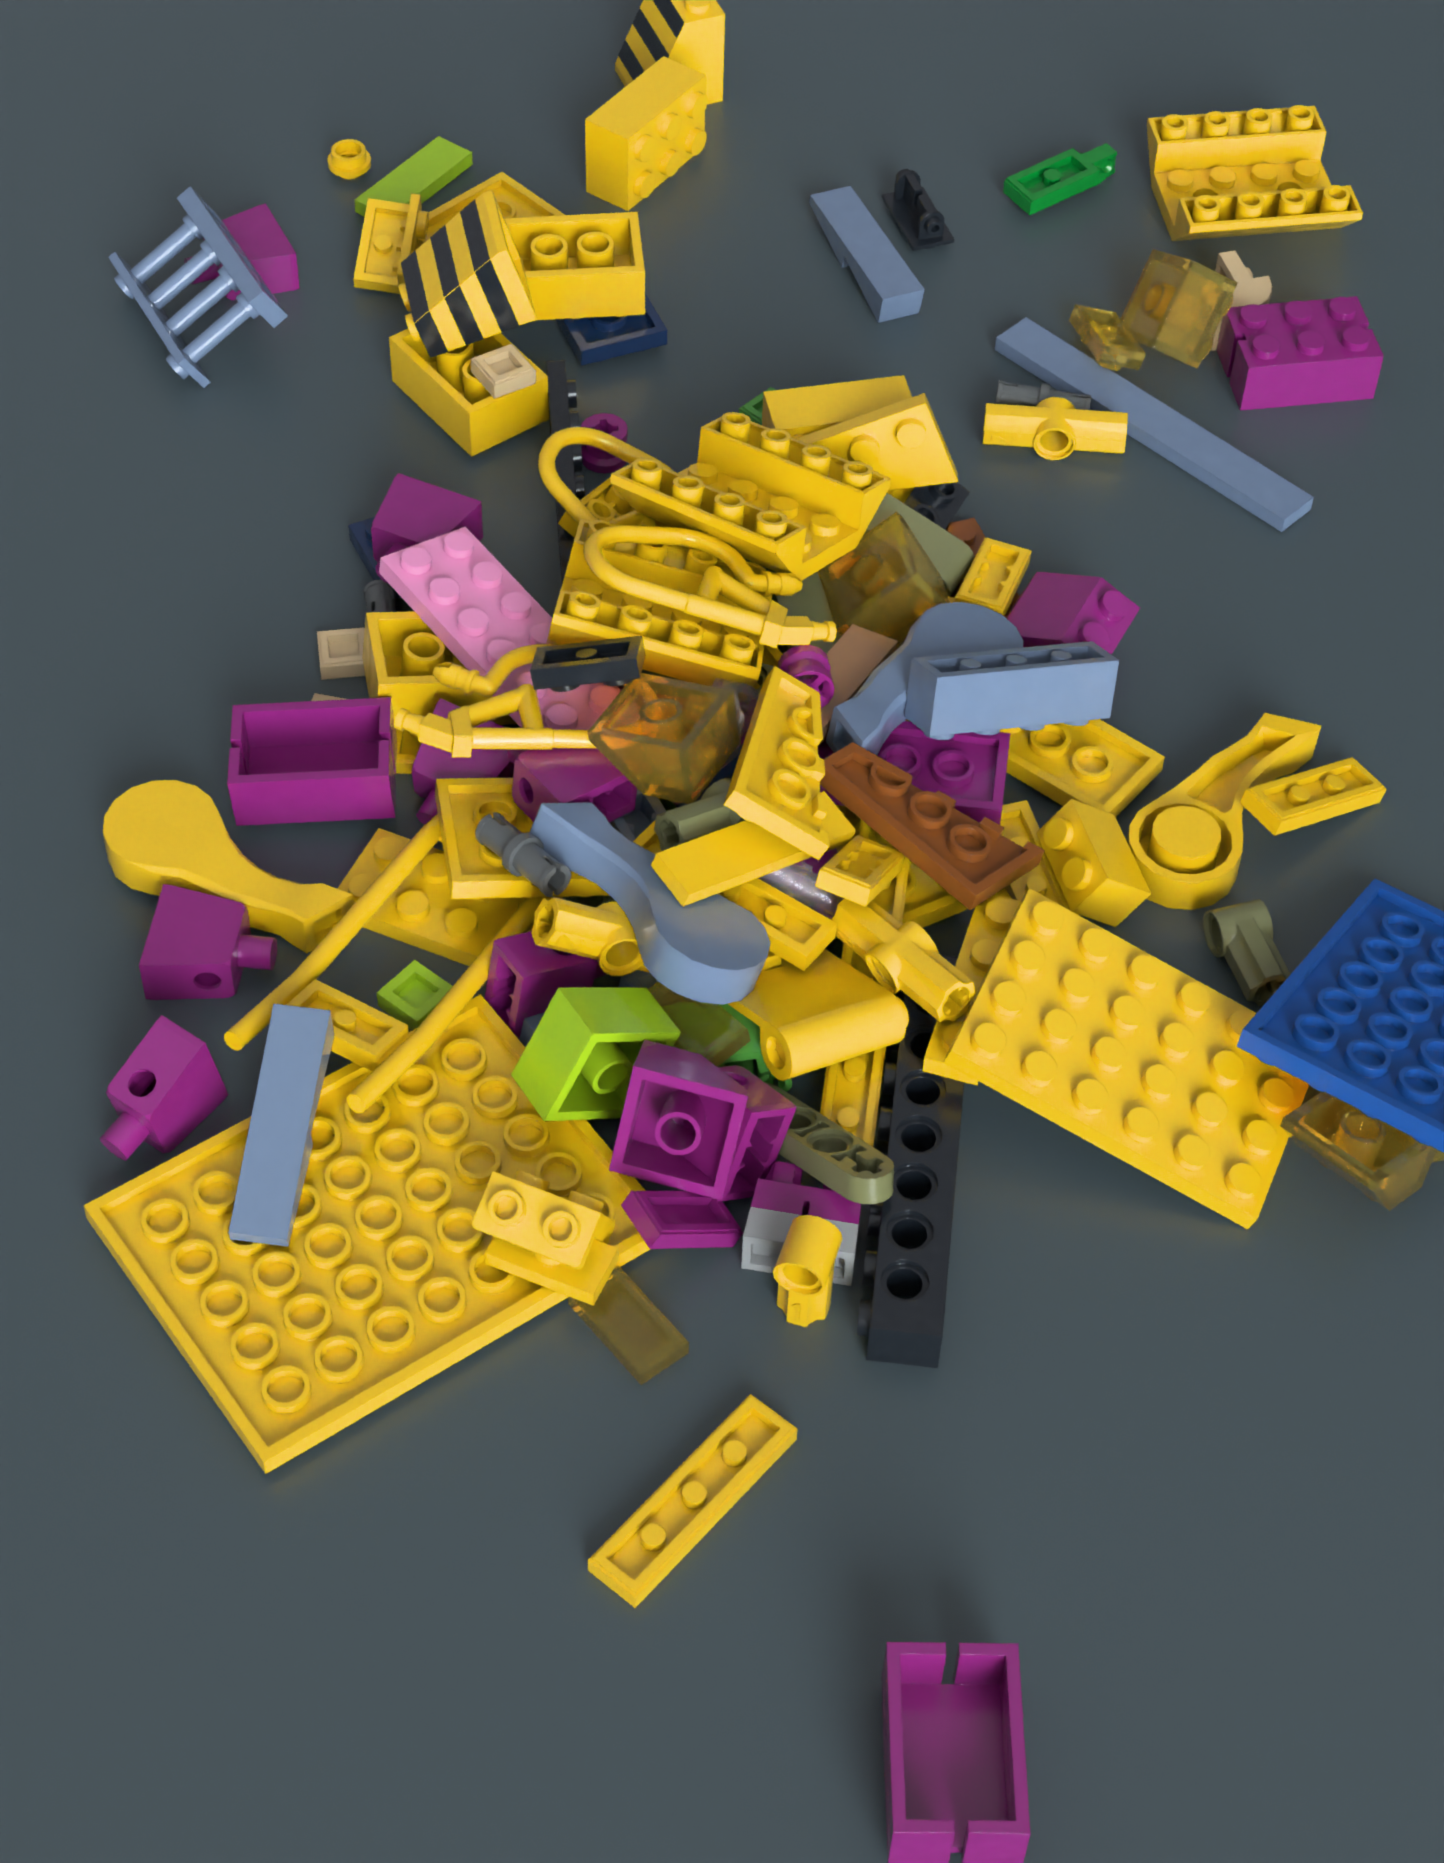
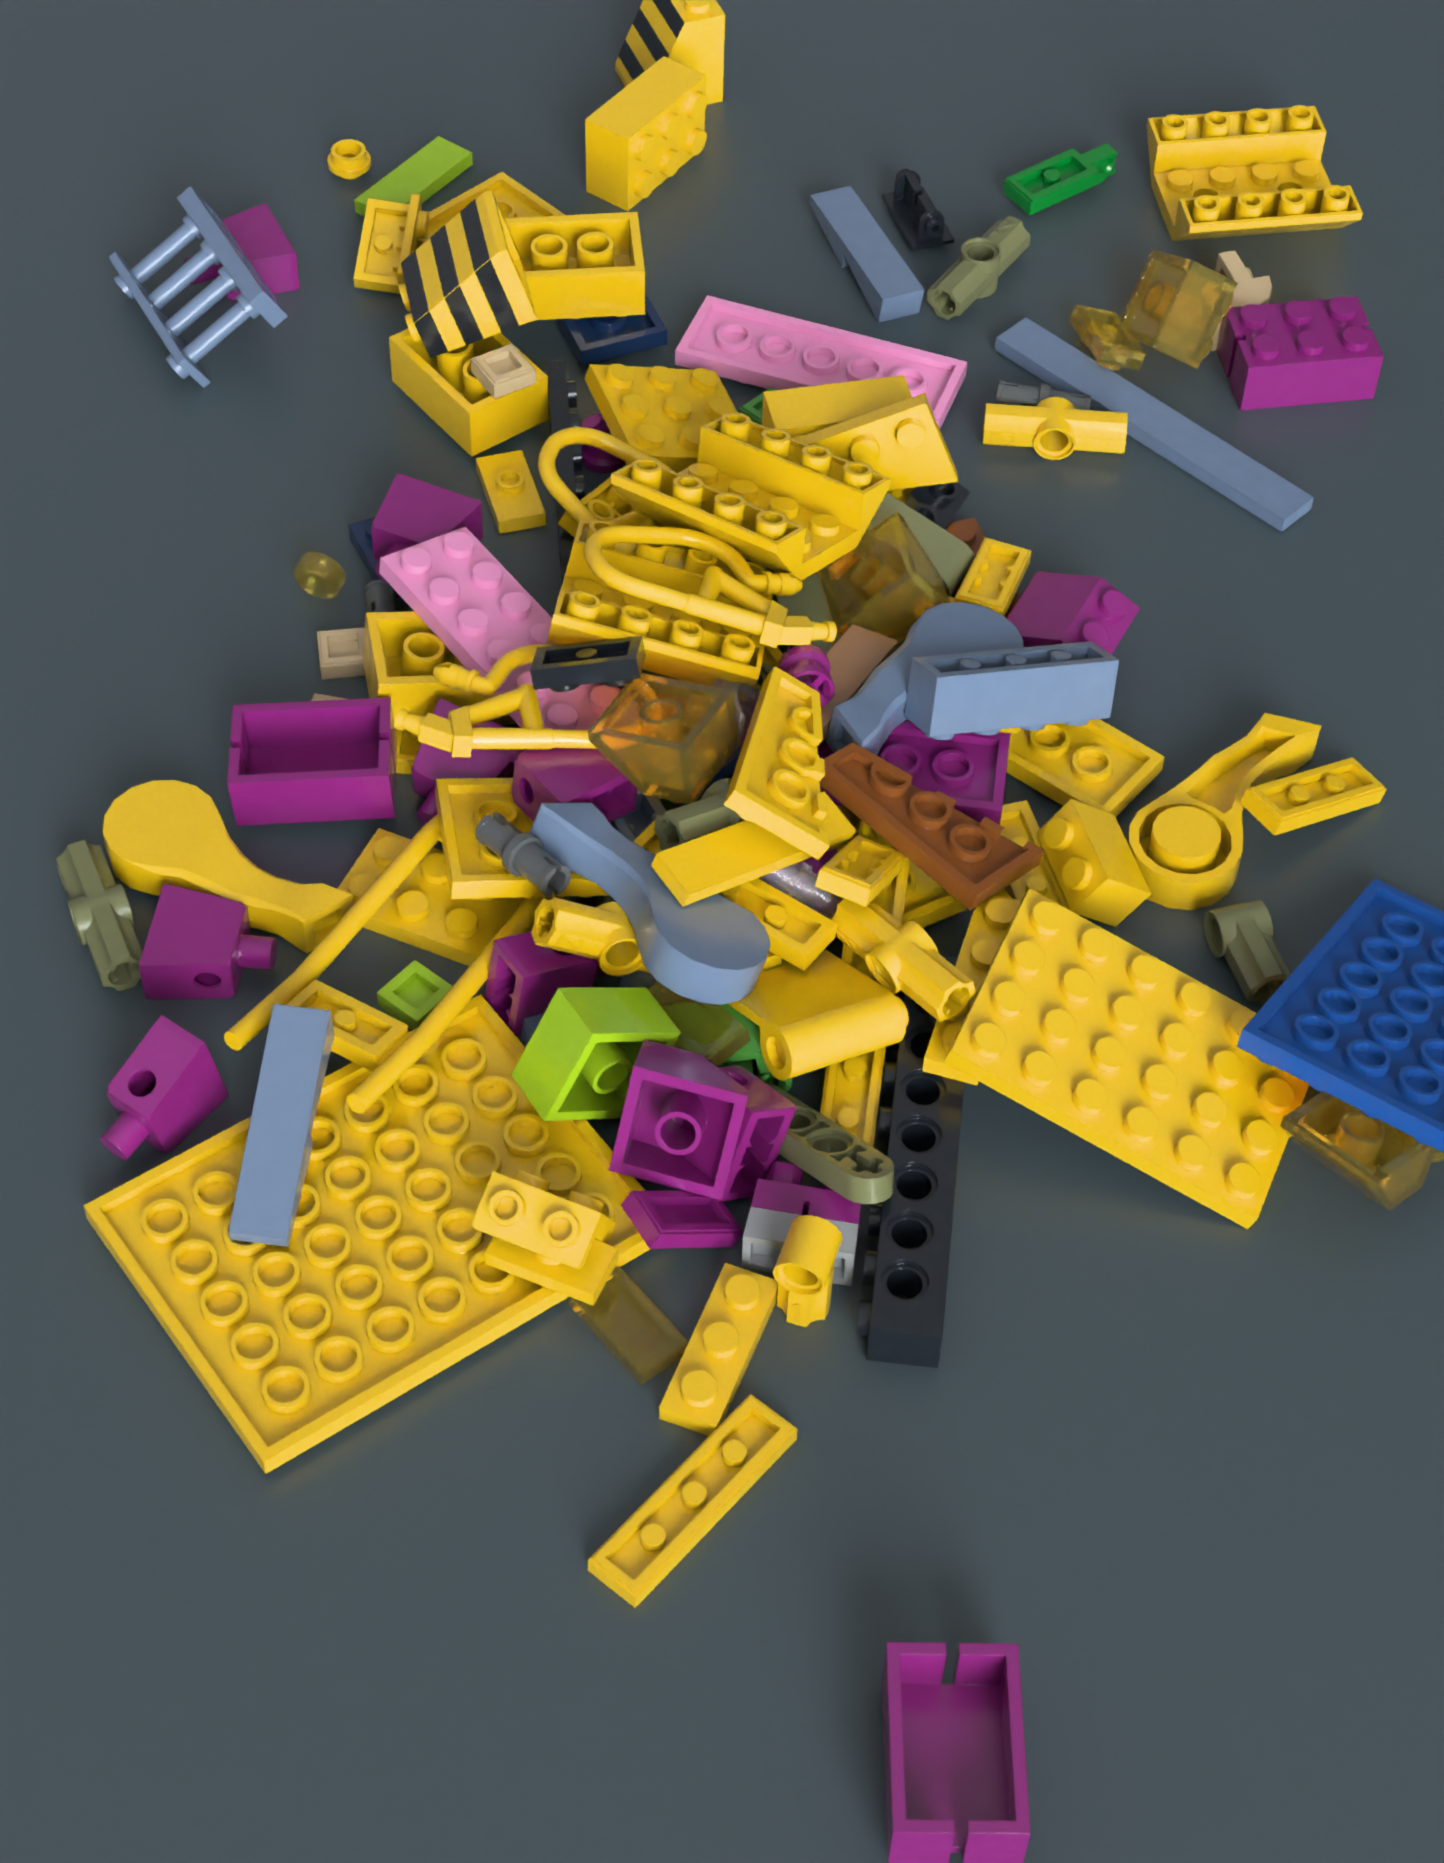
none -> olive piece [56,840,143,991]
none -> clear yellow tile [294,552,346,599]
none -> yellow plate [476,450,546,534]
none -> yellow plate [584,364,738,472]
none -> yellow plate [659,1263,778,1436]
none -> bright pink plate [675,295,967,429]
none -> olive piece [927,215,1031,321]

